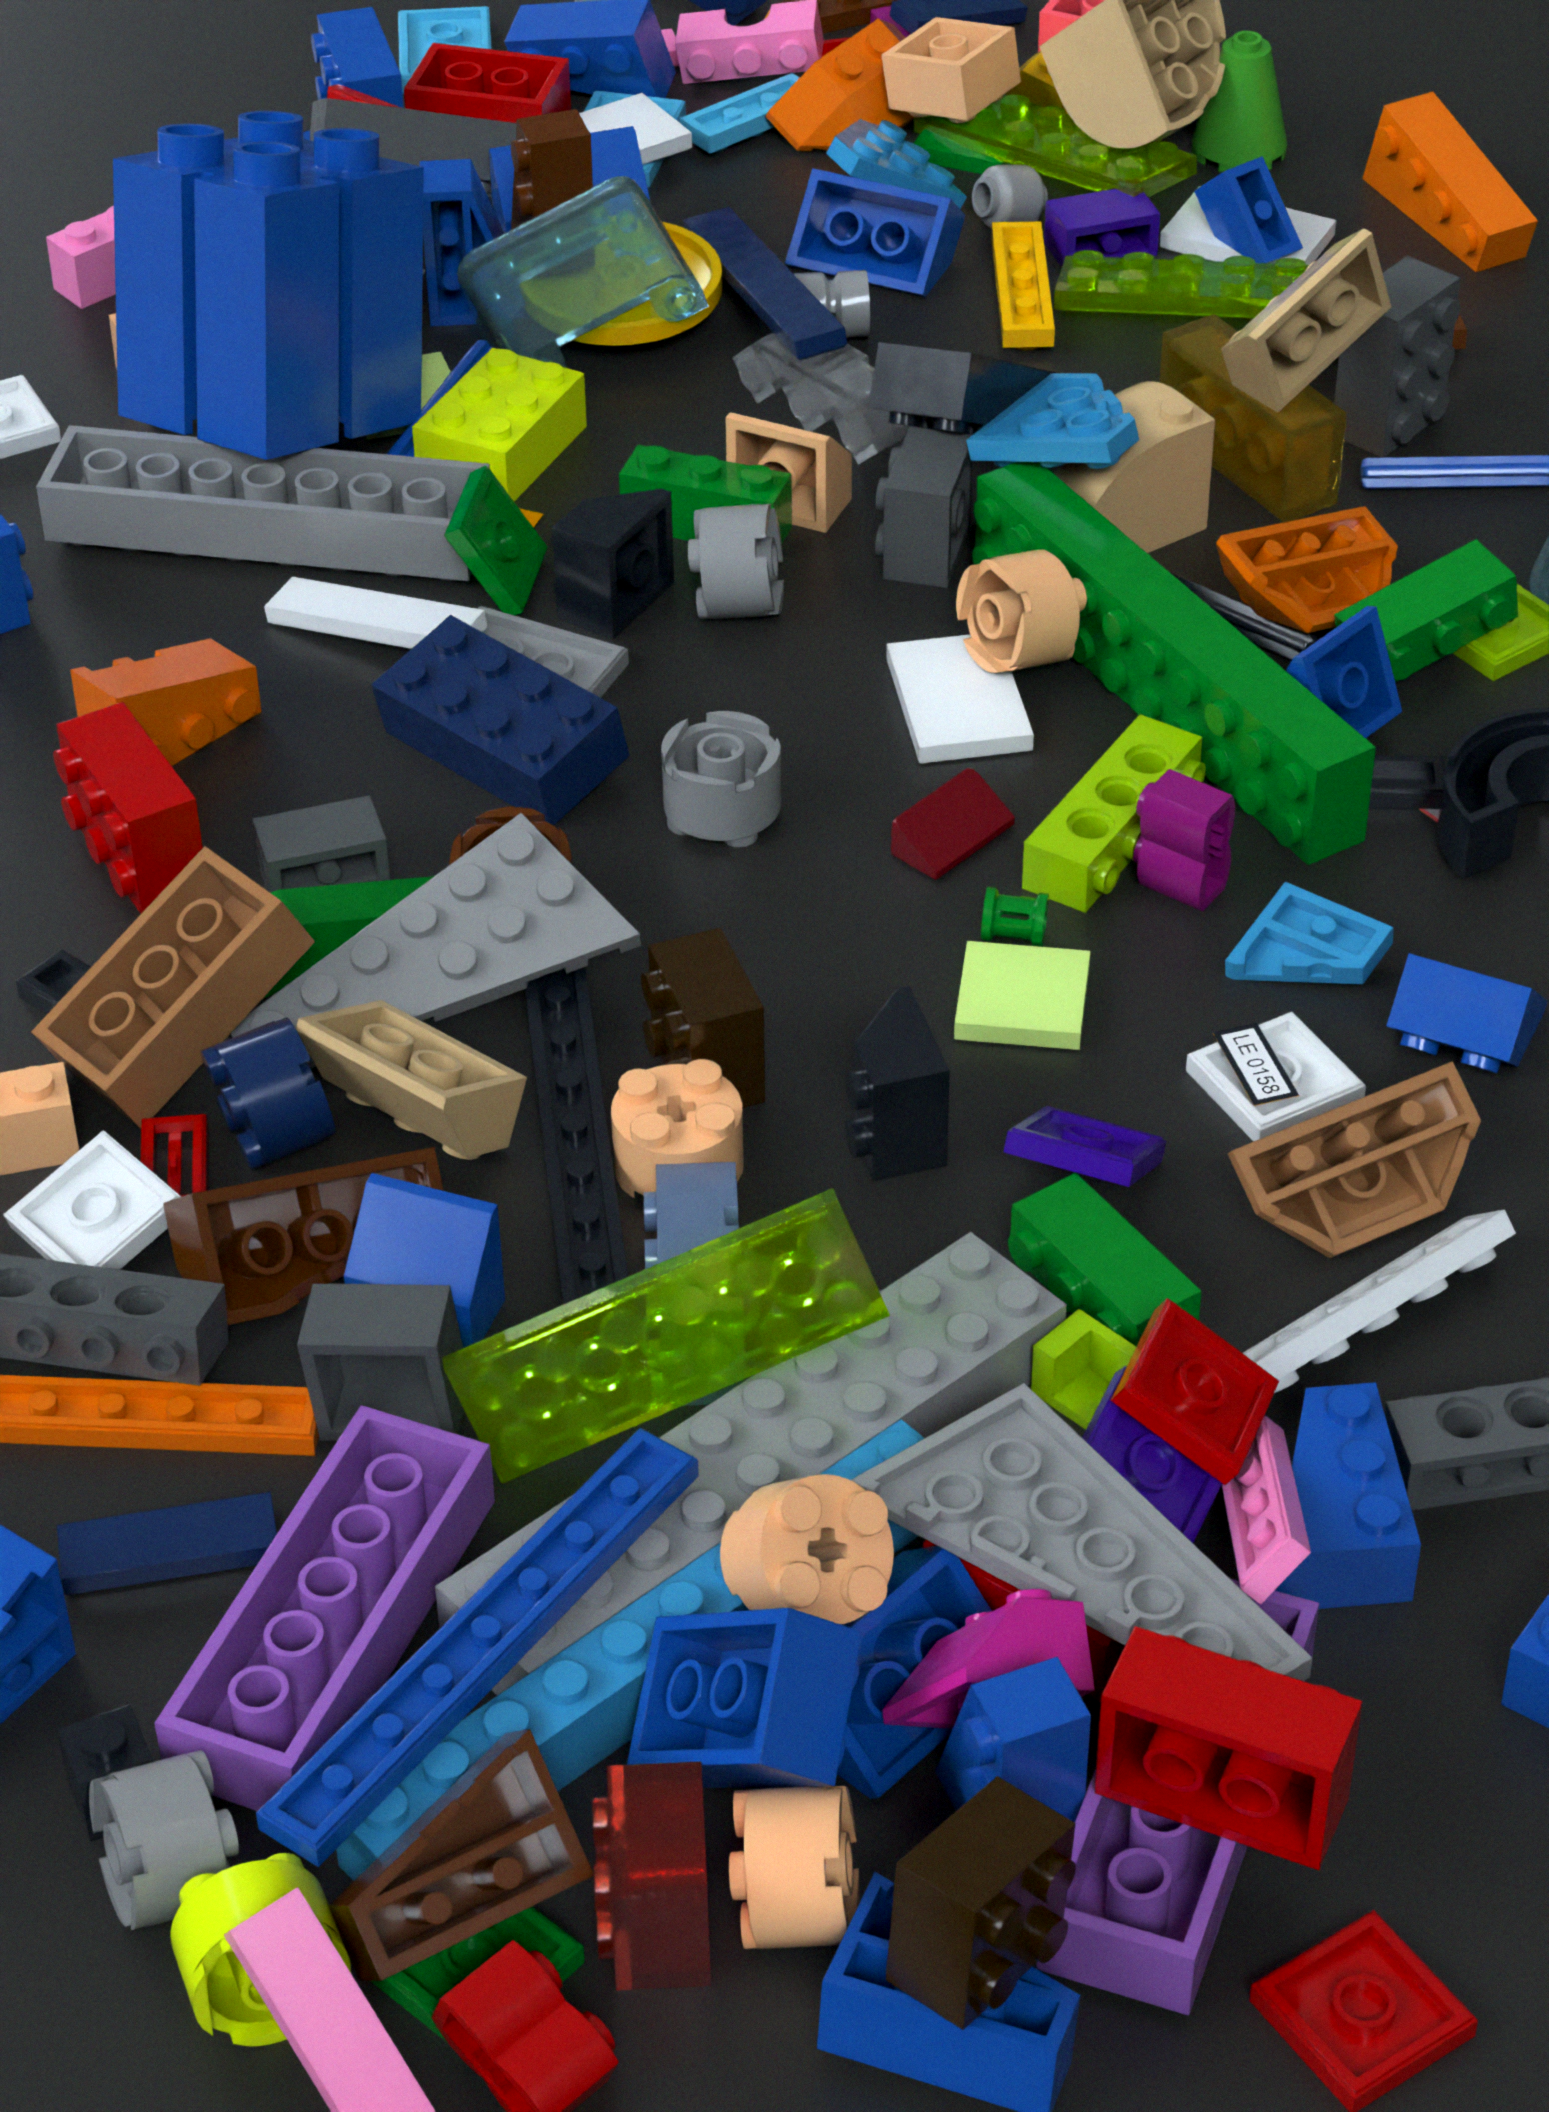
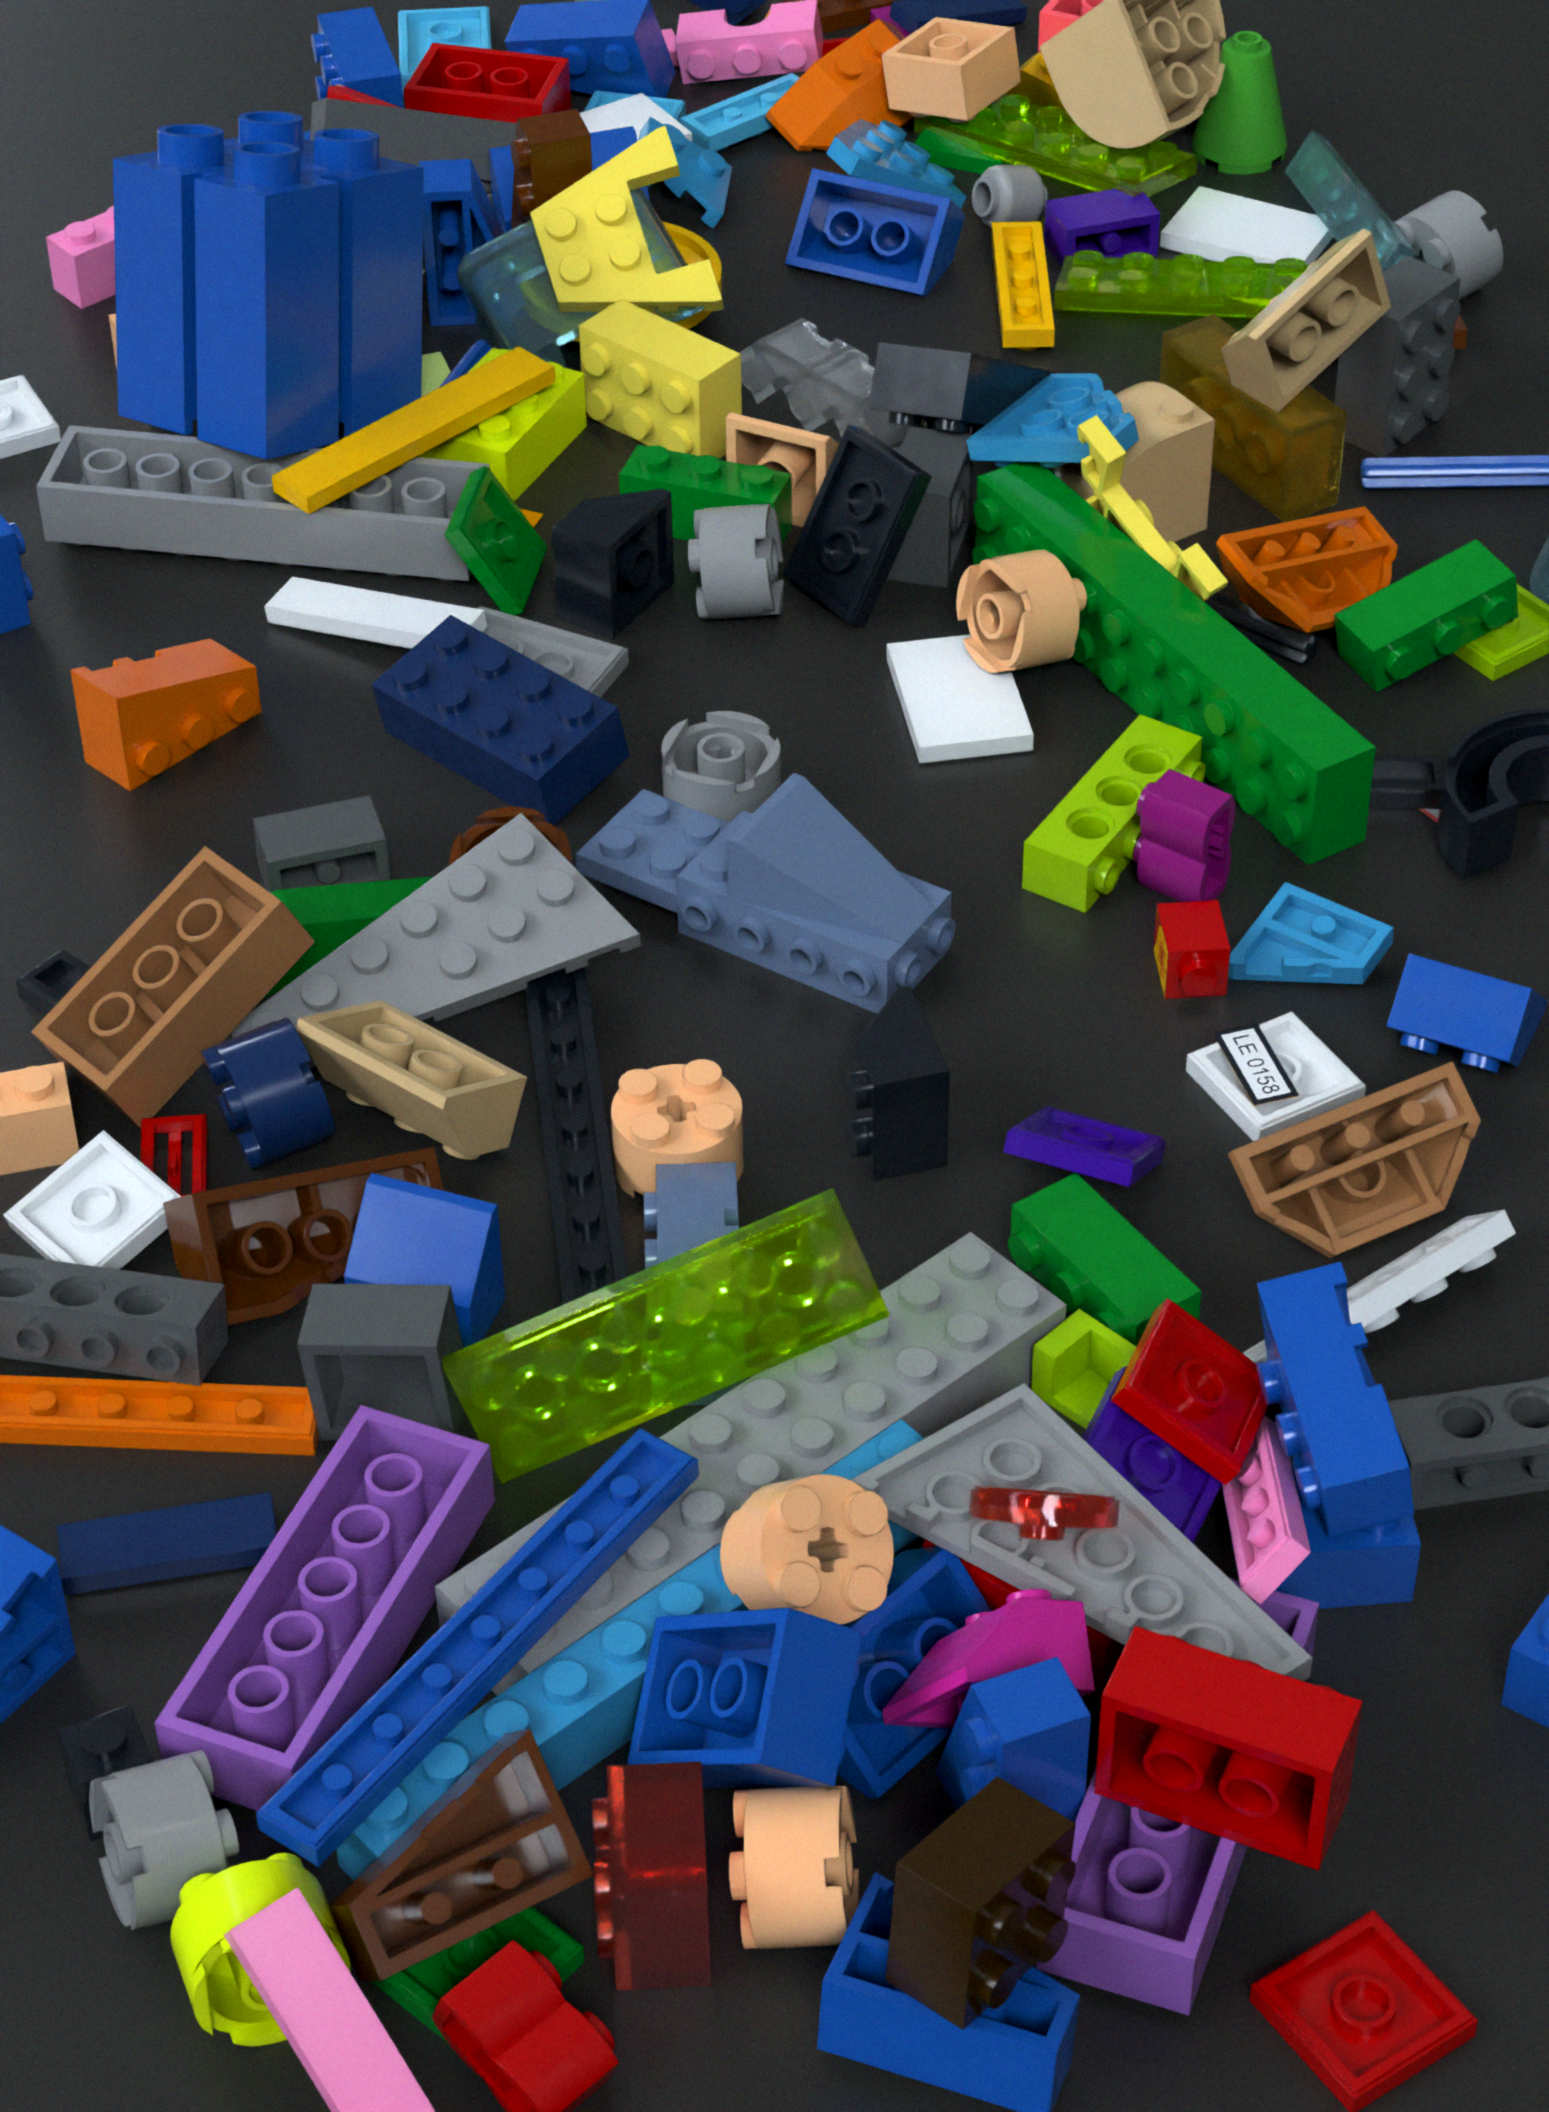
red brick [53,702,203,914] -> none
dark brown brick [641,927,765,1108] -> none
dark blue tile [683,207,848,360] -> none
light grey wheel [794,270,870,338] -> none
dark red slope [891,767,1015,880] -> none
yellowish green tile [954,941,1090,1050] -> none
green bush [981,886,1049,947] -> none
blue slope [1194,156,1303,267] -> none
blue slope [1286,606,1403,738] -> none
orange wedge [1362,91,1538,272] -> none
none -> yellow tile [272,346,555,514]
none -> light yellow wing [530,126,724,312]
none -> sand blue wedge [576,773,956,1014]
none -> light yellow brick [579,299,742,459]
none -> dark azure wing [638,116,732,229]
none -> black tile [783,425,932,627]
none -> clear red plate [969,1485,1120,1541]
none -> light yellow wing [1077,415,1228,601]
none -> red brick [1153,900,1230,999]
none -> blue wedge [1256,1262,1414,1537]
none -> clear light blue tile [1285,130,1414,273]
none -> light grey brick [1387,190,1504,301]

